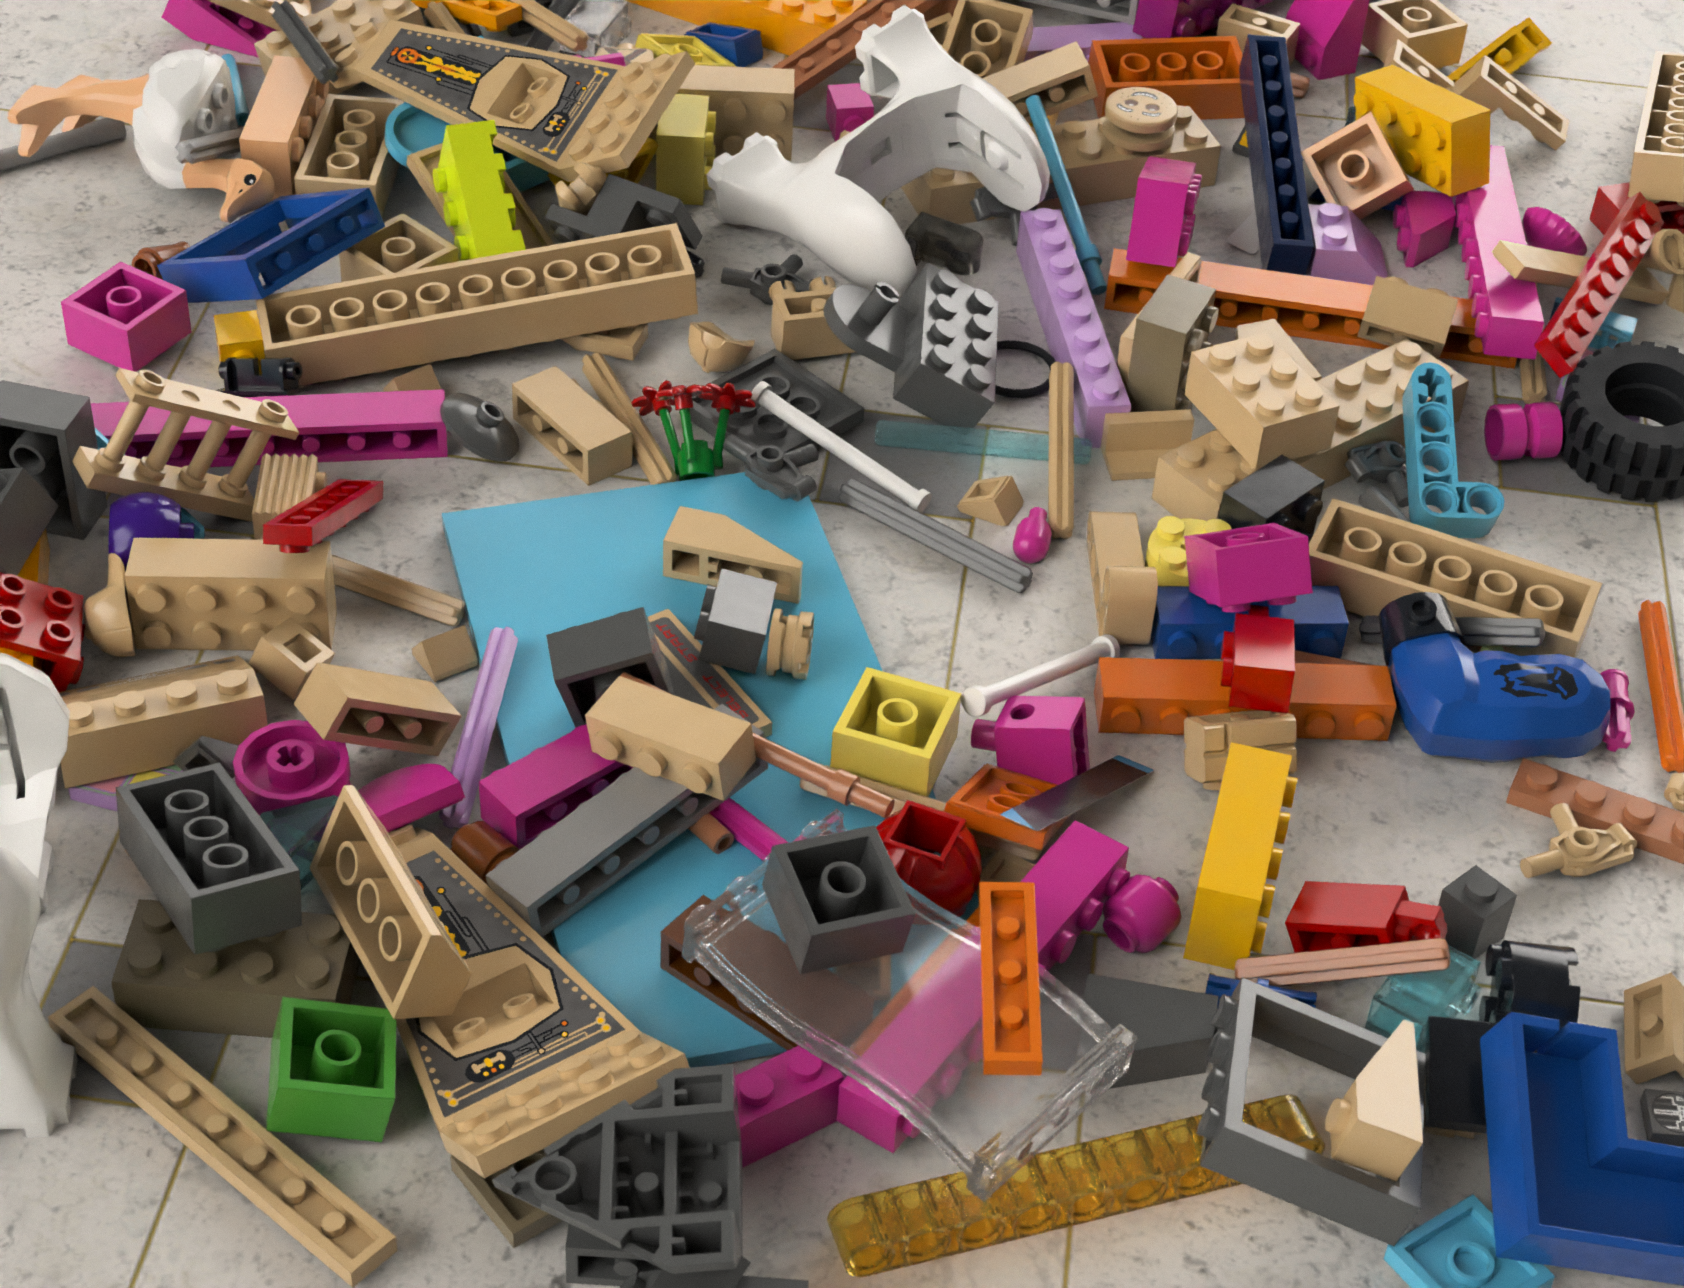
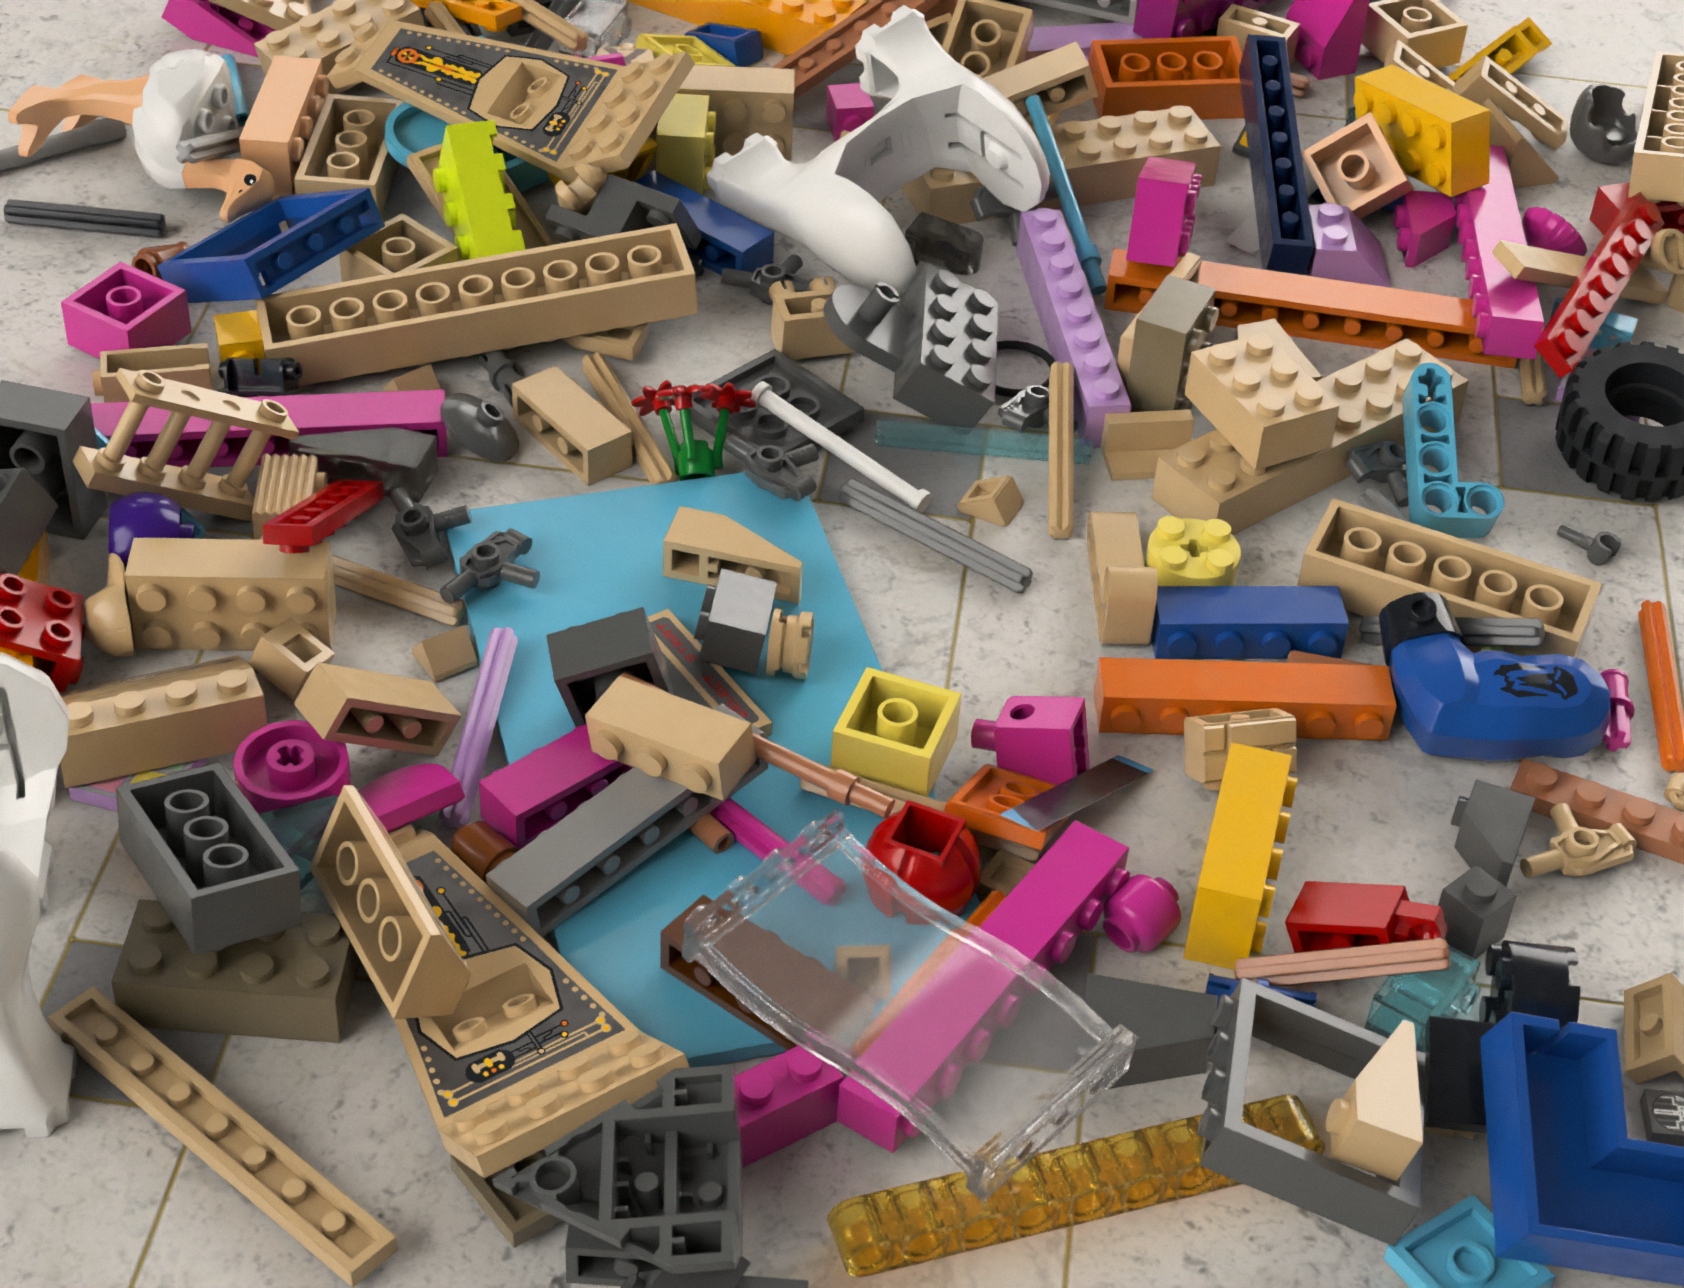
dark grey slope [173,736,239,778] -> none
bright green brick [266,997,396,1142] -> none
dark grey axle [272,0,339,84] -> none
tan piece [688,322,755,373] -> none
dark grey brick [762,825,916,975] -> none
white bar [961,634,1120,717] -> none
orange plate [979,882,1043,1076] -> none
dark pink cylinder [1013,507,1052,564] -> none
tan head [1103,87,1178,152] -> none
dark pink brick [1184,523,1313,613] -> none
black brick [1219,455,1325,543] -> none
red hinge [1220,605,1295,713] -> none
tan brick [1357,276,1458,360] -> none
dark pink wheel [1484,402,1563,461] -> none
none -> black axle [4,199,166,238]
none -> tan window [92,343,213,403]
none -> clear smoke slope [288,427,438,503]
none -> dark grey piece [390,487,472,570]
none -> dark grey piece [440,528,540,604]
none -> dark grey pin [479,349,524,407]
none -> blue brick [634,170,774,275]
none -> dark grey piece [998,385,1078,433]
none -> dark grey slope [1451,779,1535,887]
none -> tan slope [1482,98,1559,188]
none -> dark grey hand [1557,525,1621,565]
none -> dark grey piece [1570,84,1638,164]

